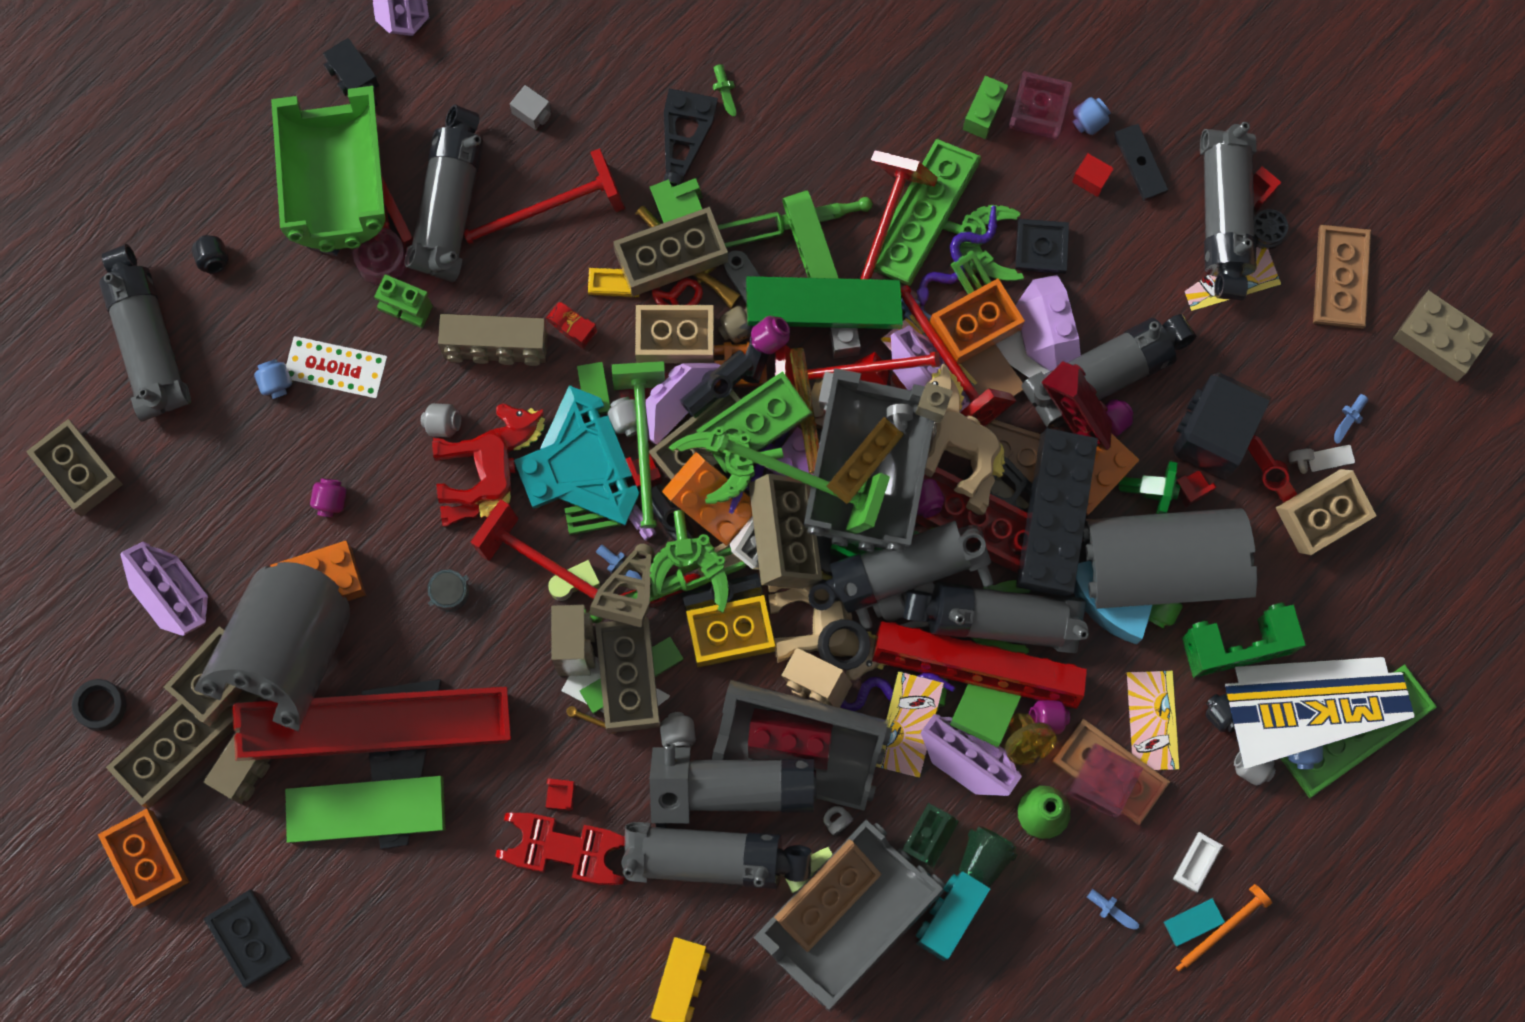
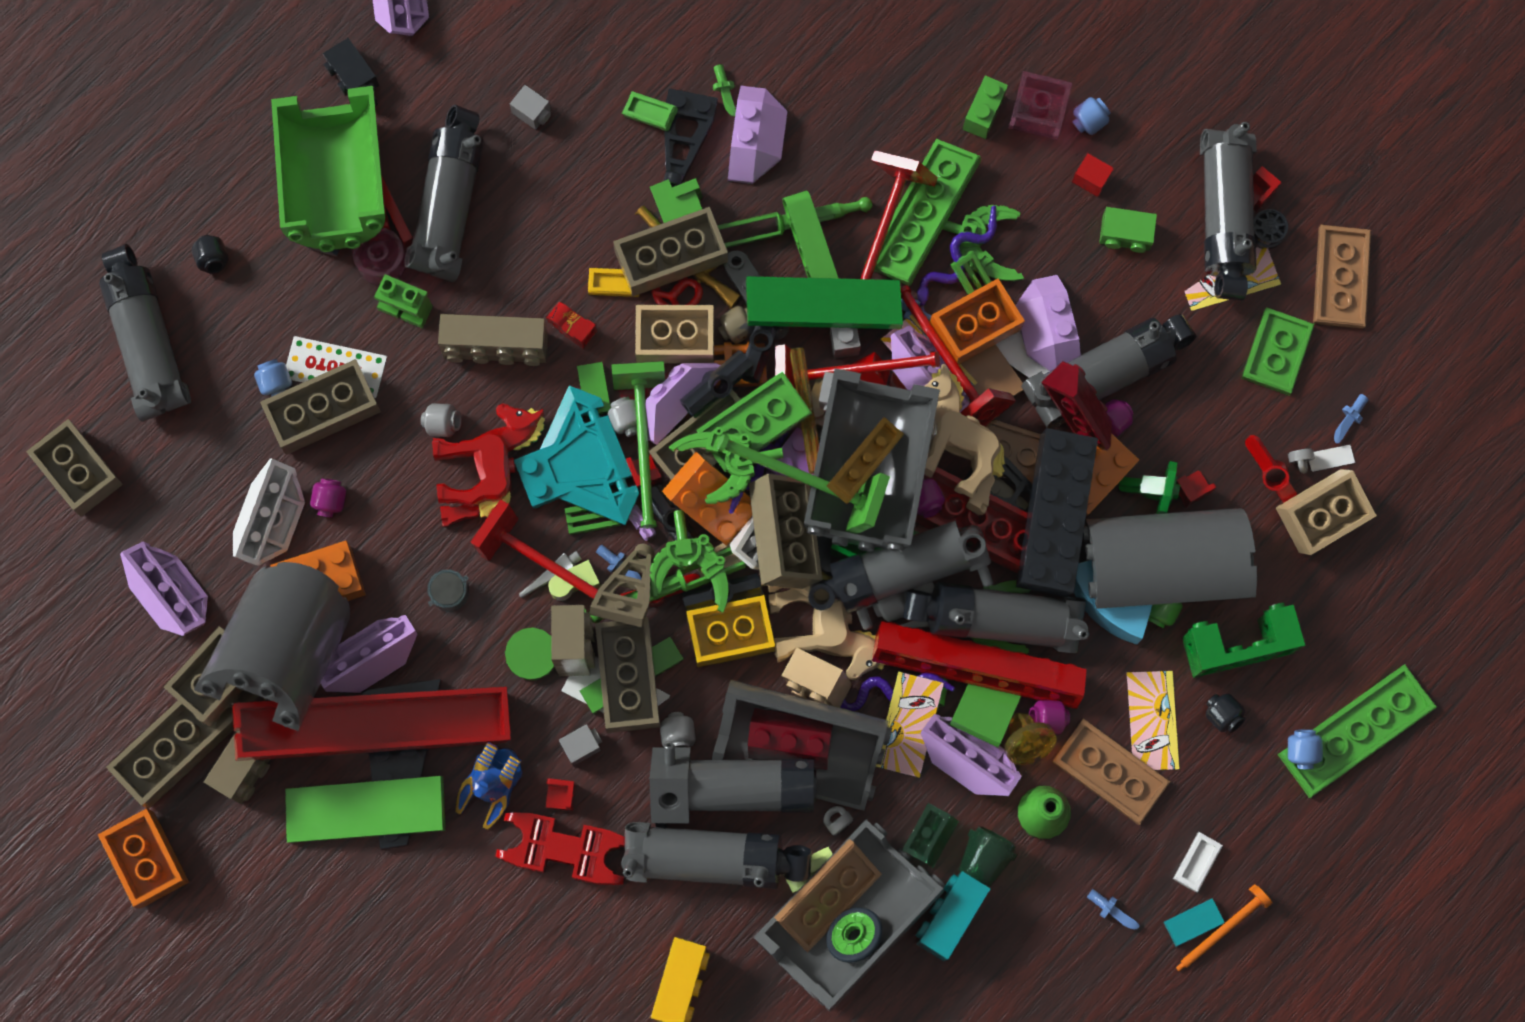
black tyre [71,679,127,731] -> none
black tile [203,889,292,988] -> none
red tile [464,148,625,245] -> none
pearl gold hinge [566,706,617,734] -> none
magenta head [751,316,790,354] -> none
black tyre [817,619,871,670] -> none
light grey tile [886,404,914,431] -> none
dark tan brick [915,382,953,423] -> none
black plate [1015,219,1069,274] -> none
clear pink brick [1067,743,1143,819] -> none
black tile [1114,124,1168,201] -> none
black plate [1173,372,1271,481] -> none
sticker [1225,657,1415,769] -> none
light grey head [1234,751,1276,786] -> none
dark tan brick [1393,290,1493,382] -> none
none -> white wedge [233,458,305,566]
none -> dark tan brick [260,359,381,455]
none -> lavender wedge [321,615,417,693]
none -> blue piece [456,742,522,829]
none -> bright green tile [505,627,554,681]
none -> light grey piece [519,551,582,598]
none -> light grey brick [559,724,602,766]
none -> bright green tile [622,91,678,131]
none -> lavender wedge [728,86,787,184]
none -> wheel [826,908,882,963]
none -> bright green brick [1099,207,1157,253]
none -> bright green tile [1241,307,1315,396]

